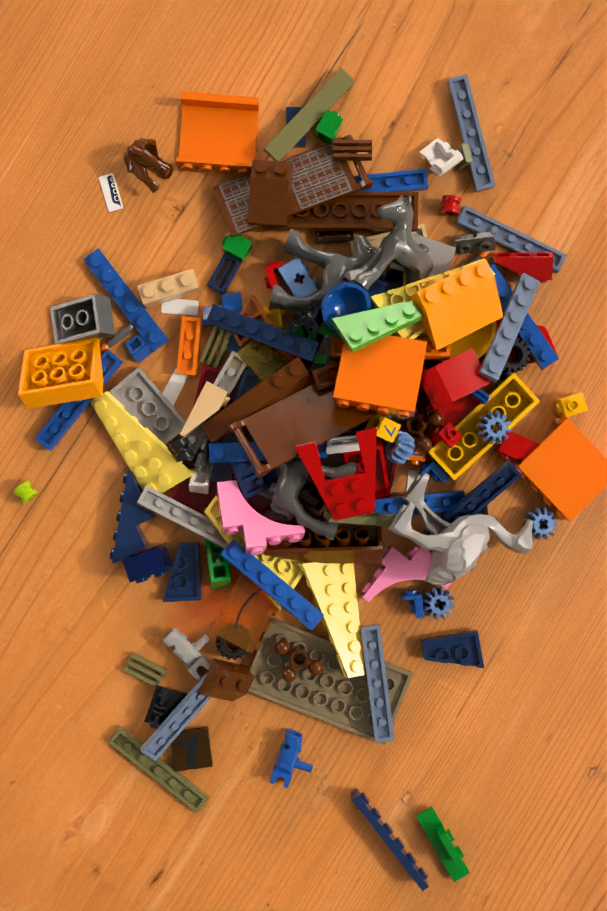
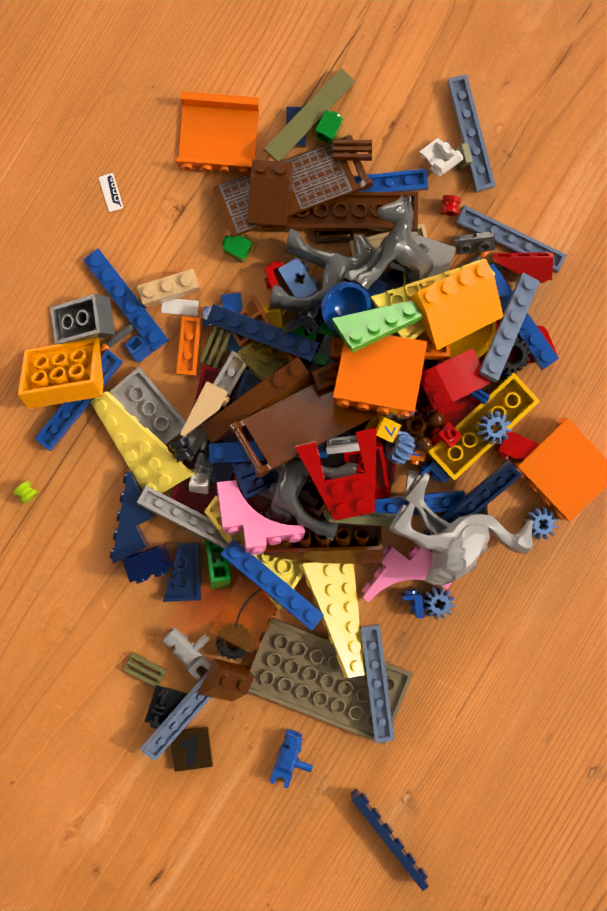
olive tile [108,725,209,813] -> none
reddish brown piece [123,138,174,193] -> none
white sticker [162,368,189,405] -> none
dark blue tile [207,252,242,295] -> none
reddish brown piece [275,640,324,682] -> none
green bracket [416,807,470,882] -> none
dark blue wing [420,630,485,669] -> none
yellow brick [555,392,588,418] -> none

